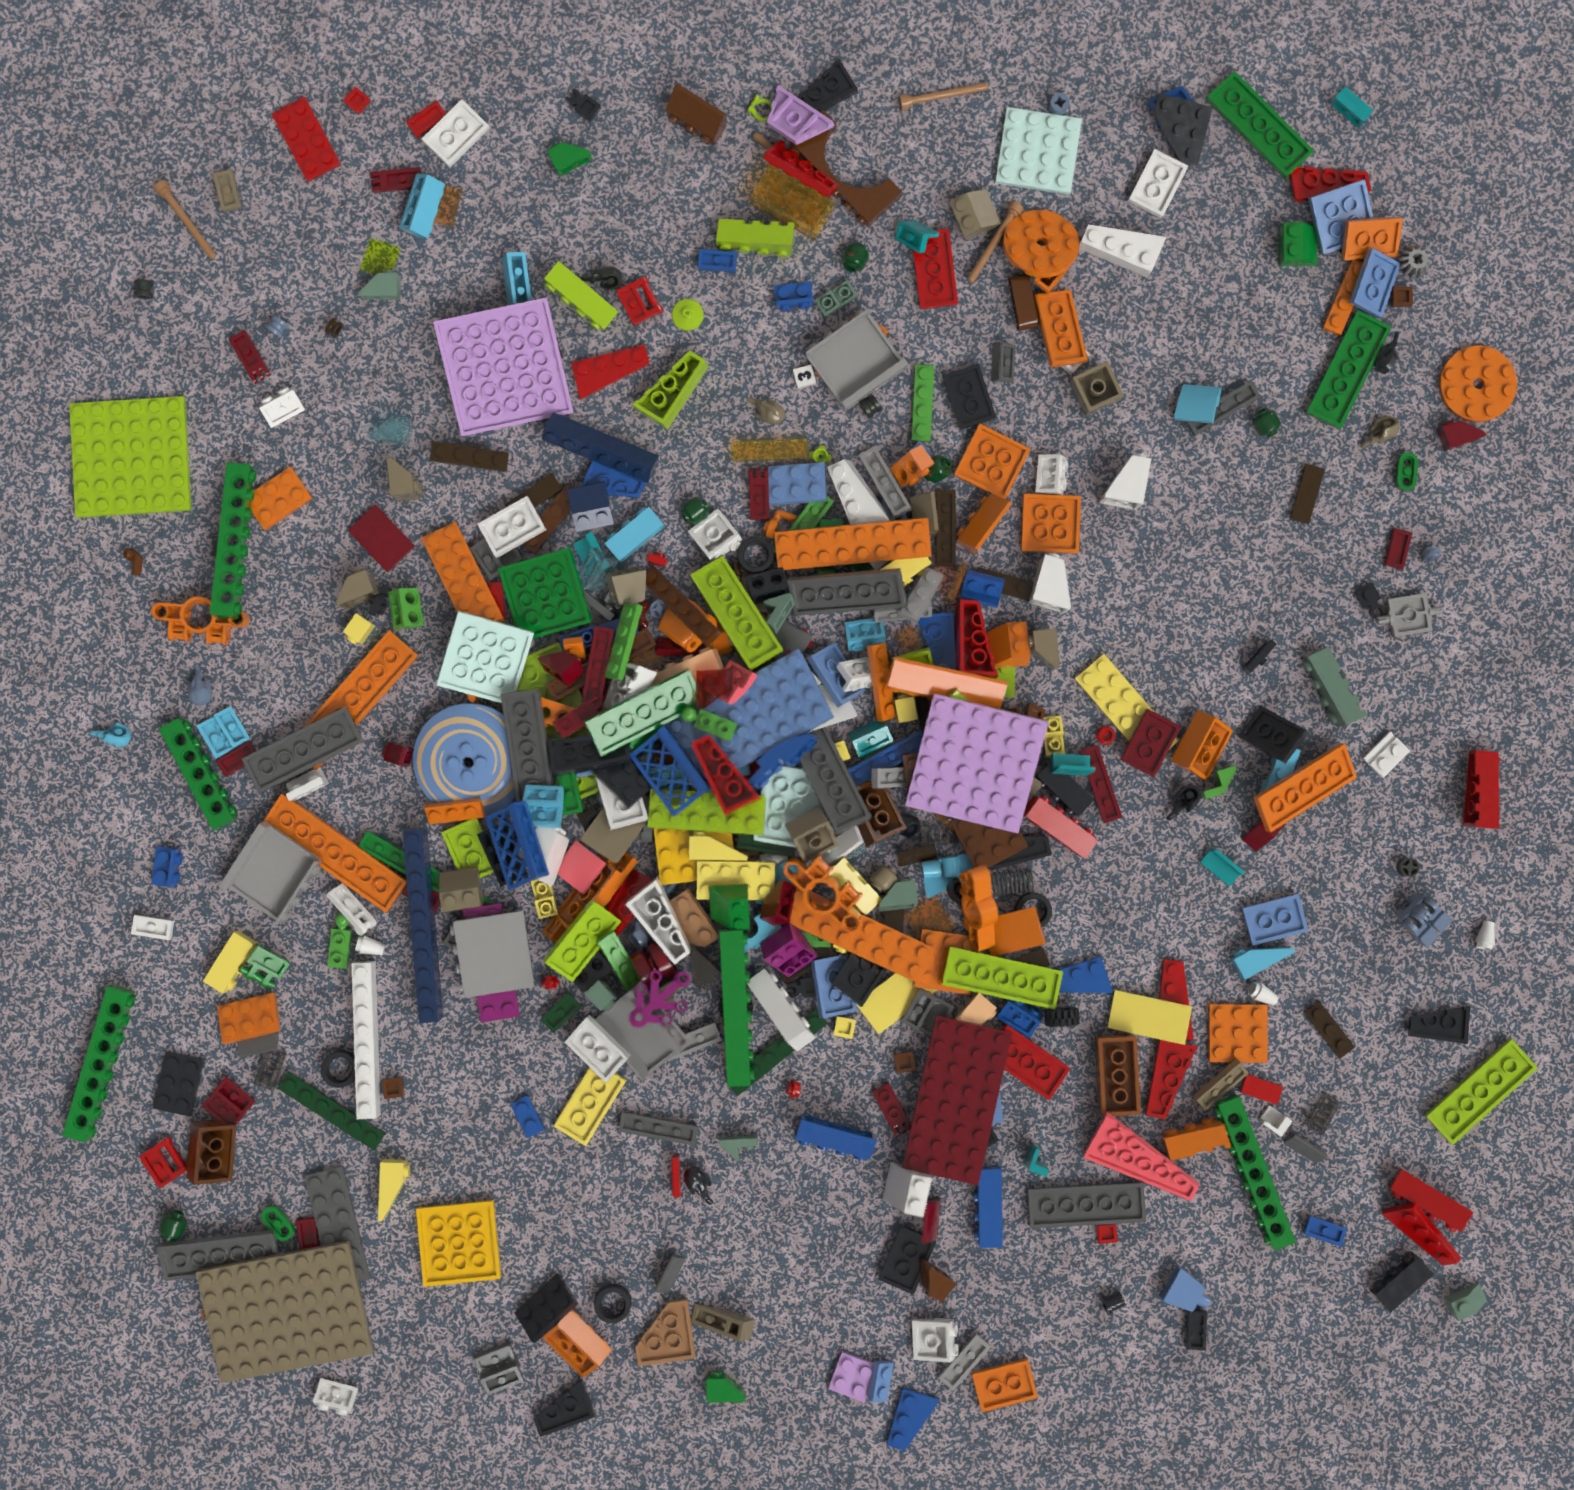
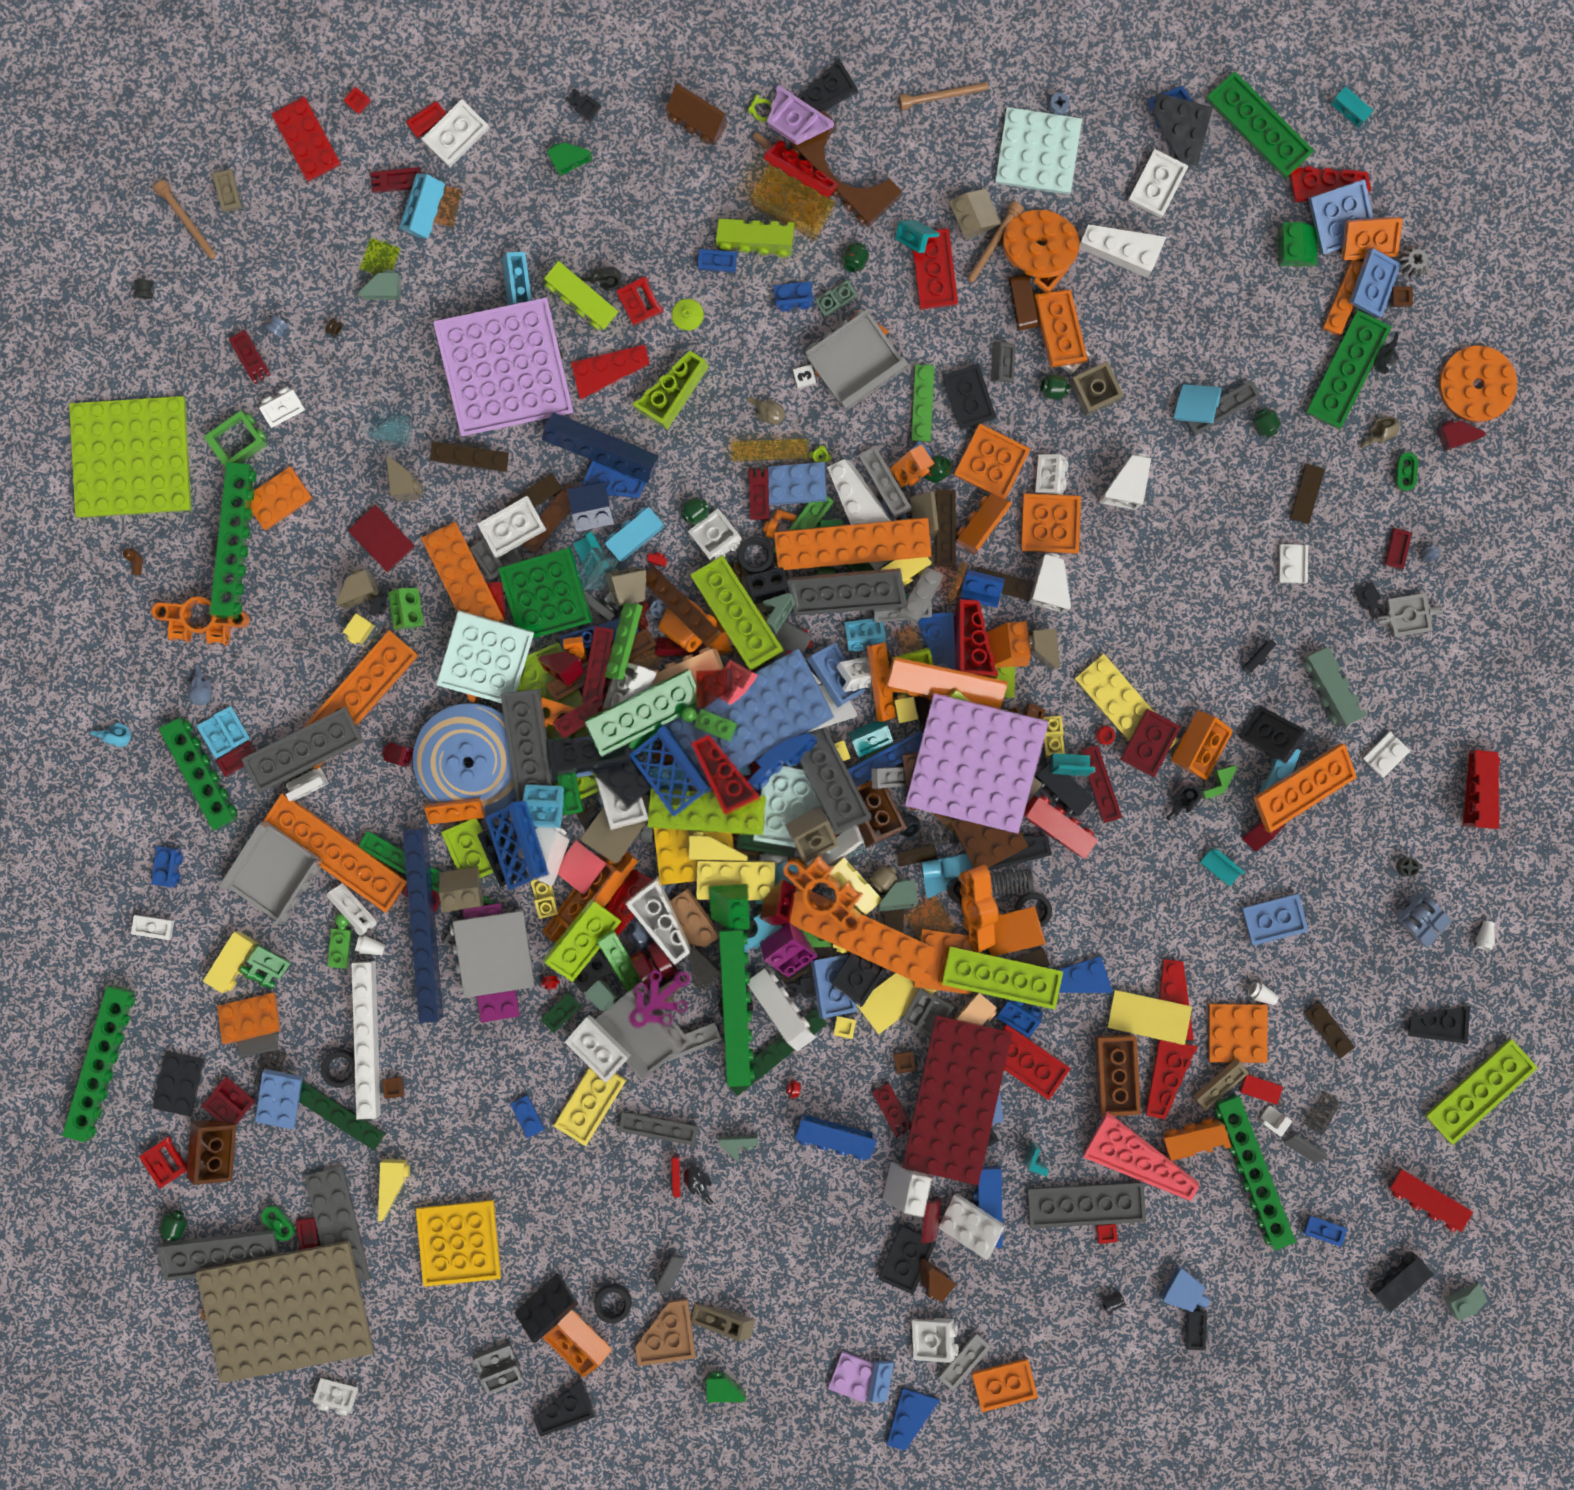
pearl dark grey wheel [859,394,882,419] -> none
black tyre [1044,1007,1080,1027] -> none
medium azure slope [1230,947,1296,980] -> none
red wing [1382,1202,1461,1266] -> none
none -> bright green window [204,410,268,468]
none -> medium blue plate [255,1069,303,1130]
none -> white plate [938,1194,1005,1260]
none -> dark green head [1040,374,1070,400]
none -> white plate [1278,544,1308,584]

